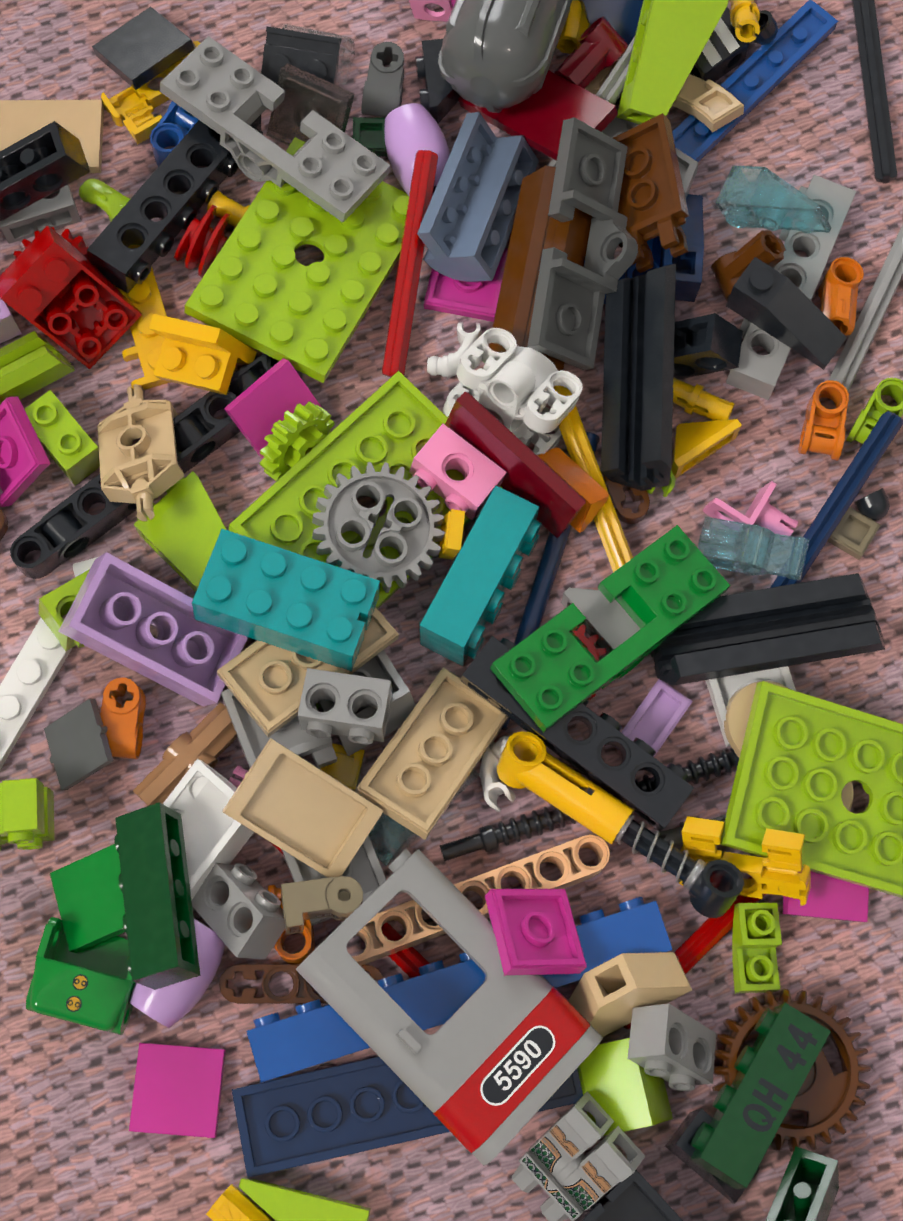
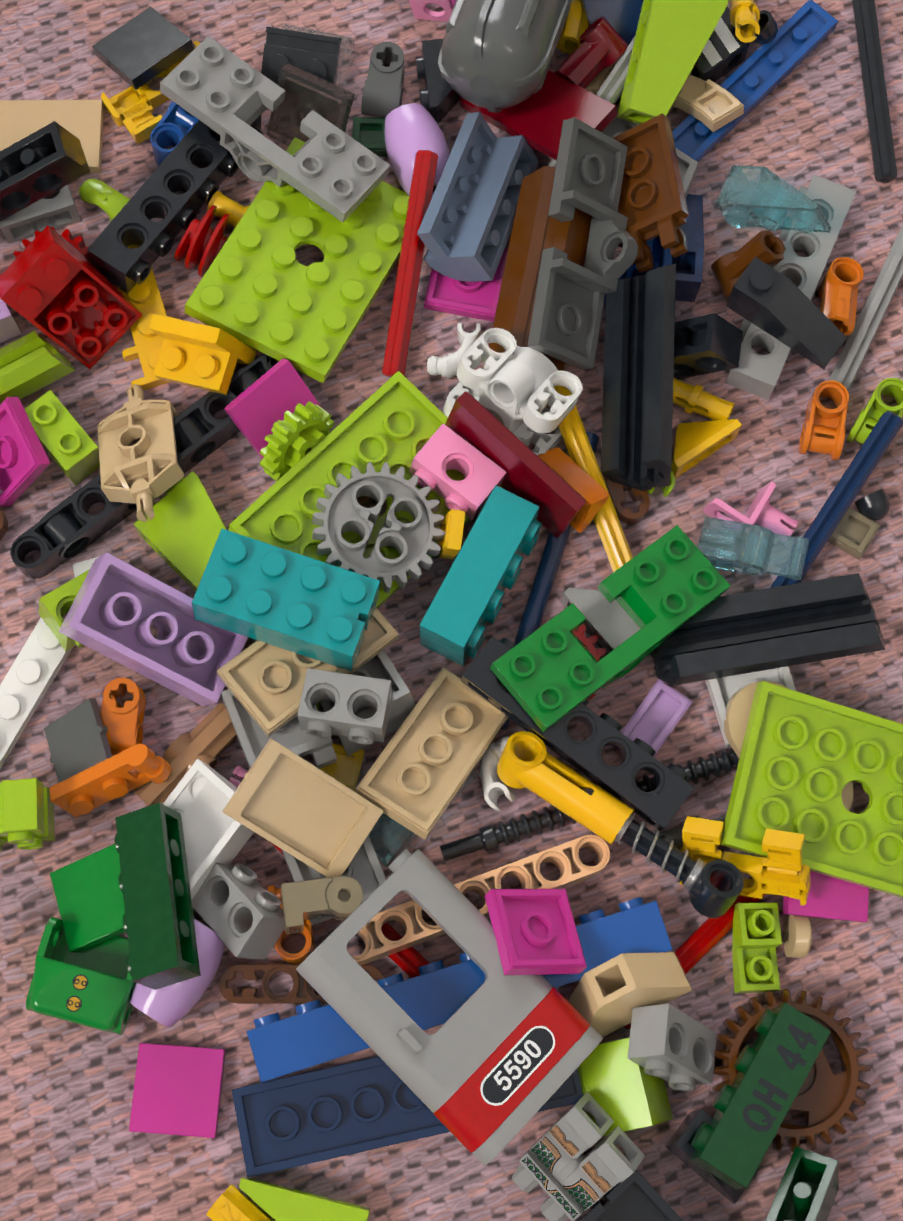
none -> orange plate [49,744,171,817]
none -> tan tile [784,915,812,958]

